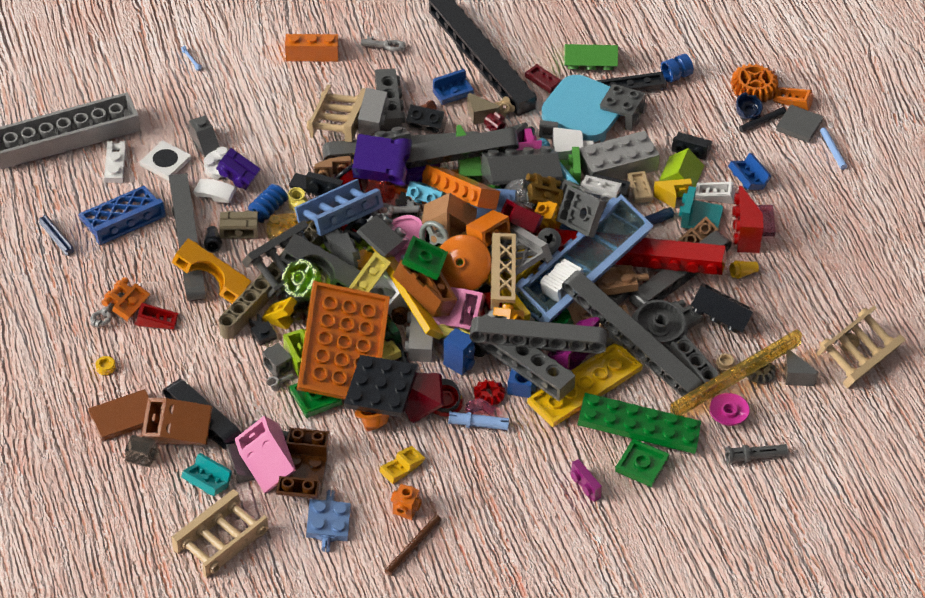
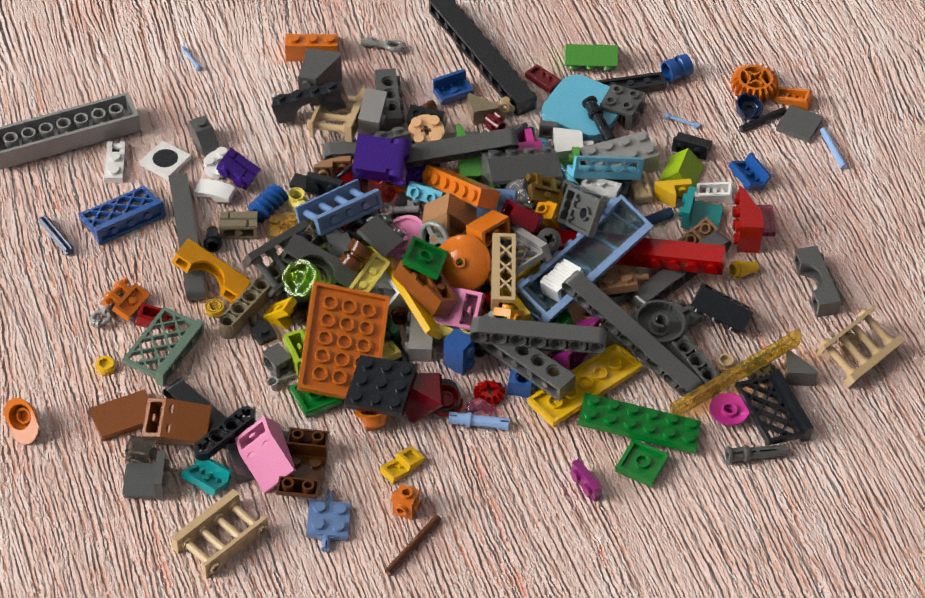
none -> orange piece [4,398,39,444]
none -> sand green fence [122,307,204,387]
none -> dark grey bracket [123,451,170,499]
none -> black beam [193,406,256,461]
none -> yellow tile [204,298,224,317]
none -> black arch [271,81,348,124]
none -> dark grey slope [298,48,343,105]
none -> reddish brown wheel [339,238,374,274]
none -> light nougat plate [408,114,445,144]
none -> medium azure fence [566,155,644,180]
none -> black pin [582,96,615,141]
none -> light blue hinge [664,113,700,129]
none -> black fence [735,369,814,445]
none -> dark grey arch [793,246,843,317]

